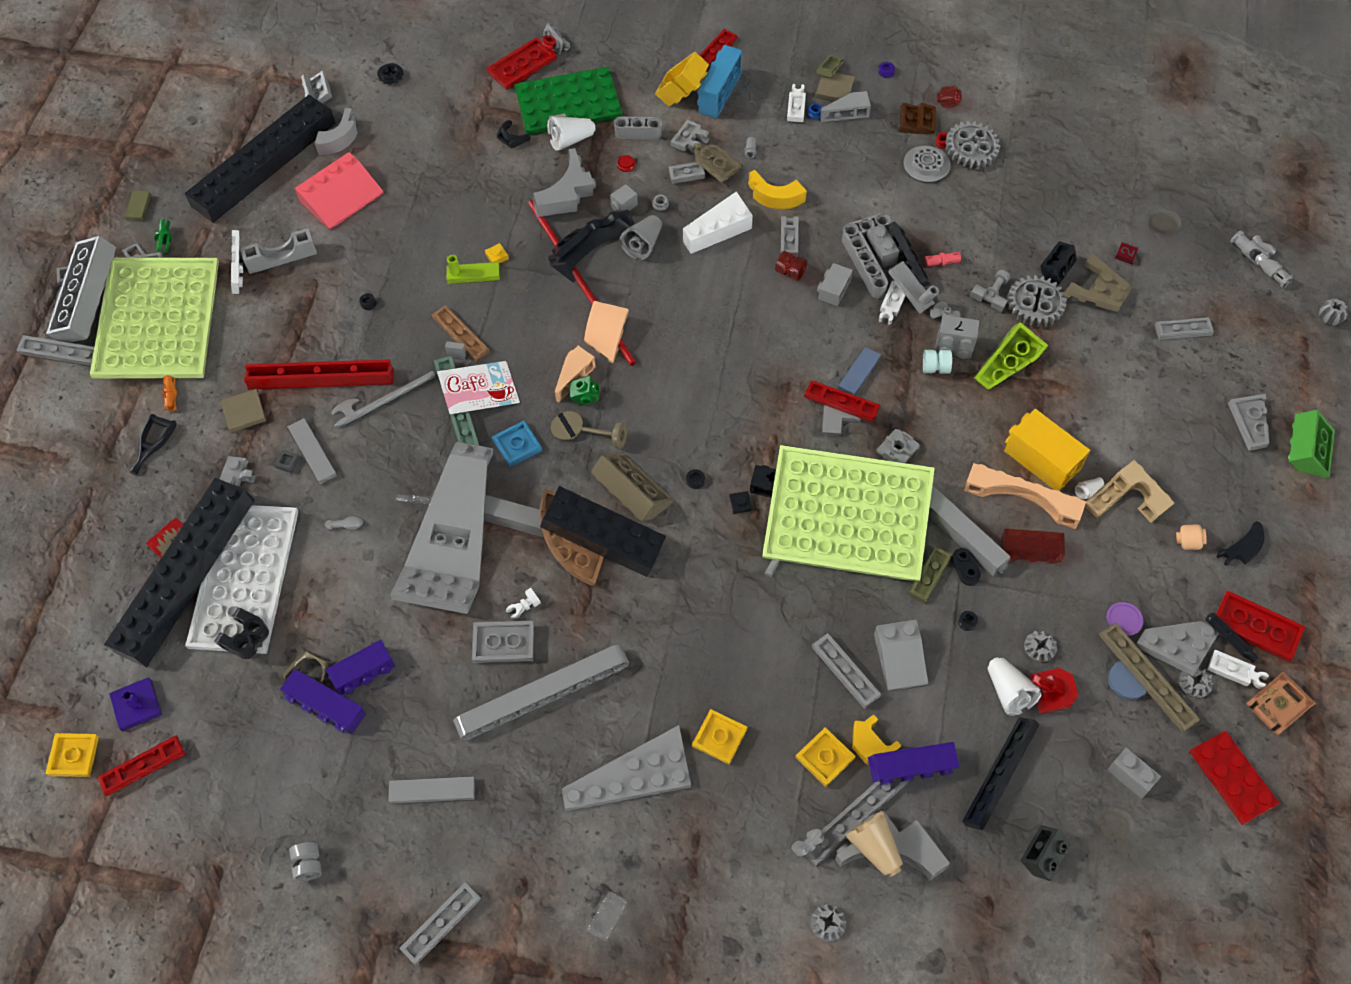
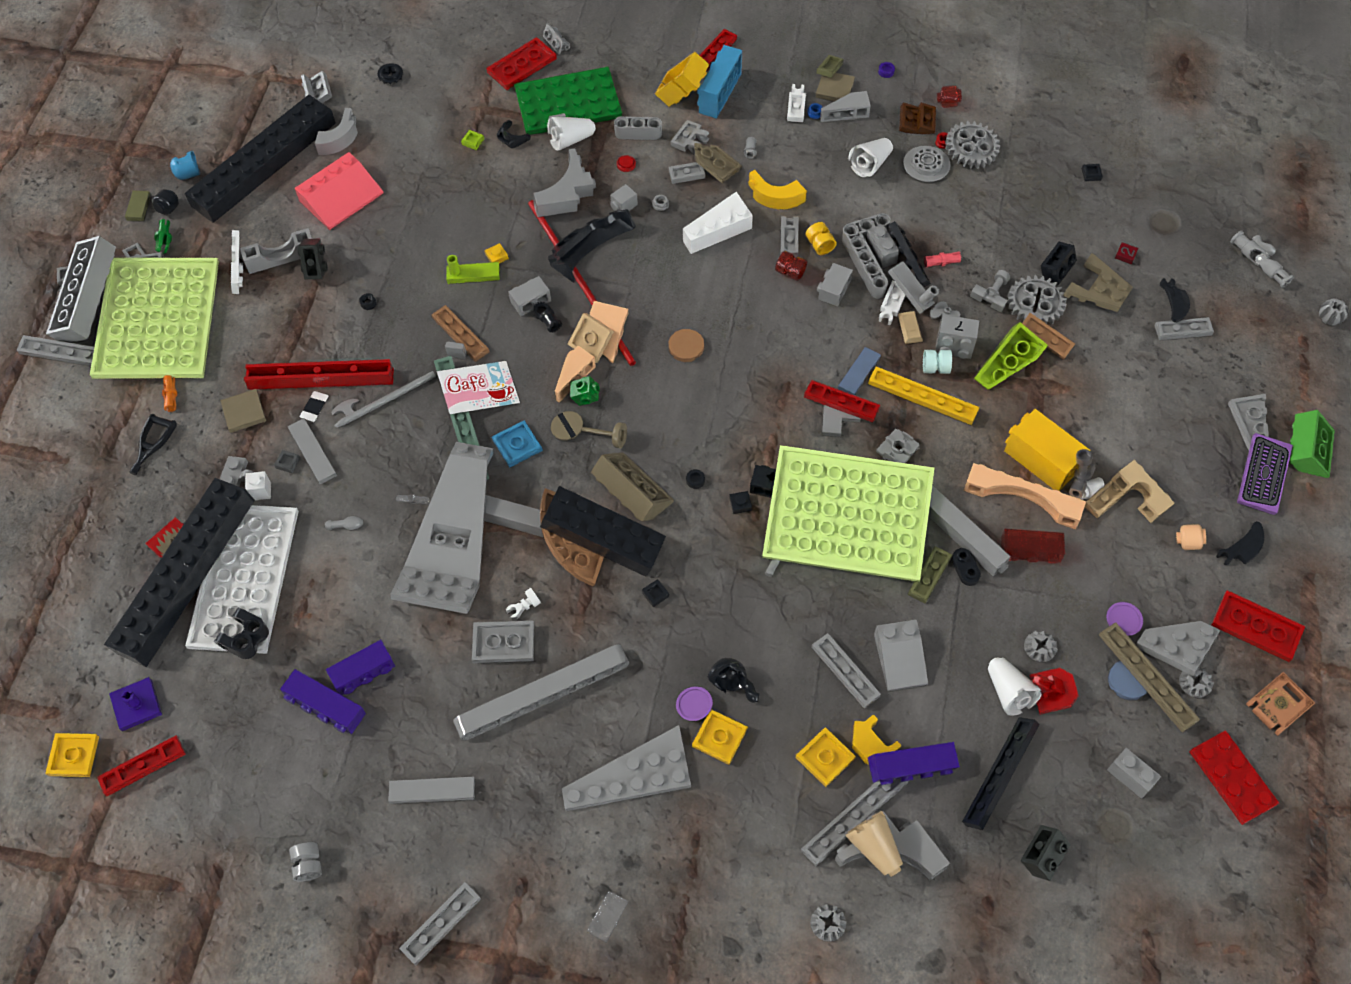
dark tan helmet [282,651,334,686] -> none
red bush [540,35,556,50] -> none
light grey cone [620,215,662,260] -> none
light grey piece [791,829,825,856] -> none
black bush [958,611,978,631] -> none
black piece [1206,613,1258,663] -> none
white plate [1207,650,1269,689] -> none
none -> black head [152,189,179,215]
none -> dark azure helmet [170,151,200,180]
none -> white brick [245,471,271,501]
none -> pearl dark grey brick [298,238,328,280]
none -> sticker [300,391,329,422]
none -> lime tile [461,130,484,150]
none -> light grey brick [508,276,551,316]
none -> black connector [534,301,562,333]
none -> tan plate [568,313,614,363]
none -> black tile [642,579,669,607]
none -> medium nougat tile [669,329,704,362]
none -> medium lavender piece [676,687,713,721]
none -> black piece [707,658,760,703]
none -> yellow wheel [806,222,837,255]
none -> white cone [848,138,893,177]
none -> yellow plate [868,366,980,425]
none -> tan tile [898,311,923,344]
none -> medium nougat plate [1022,313,1075,360]
none -> flat silver bar [1069,449,1095,499]
none -> black tile [1081,164,1103,181]
none -> black piece [1160,278,1190,323]
none -> tile [1237,433,1293,515]

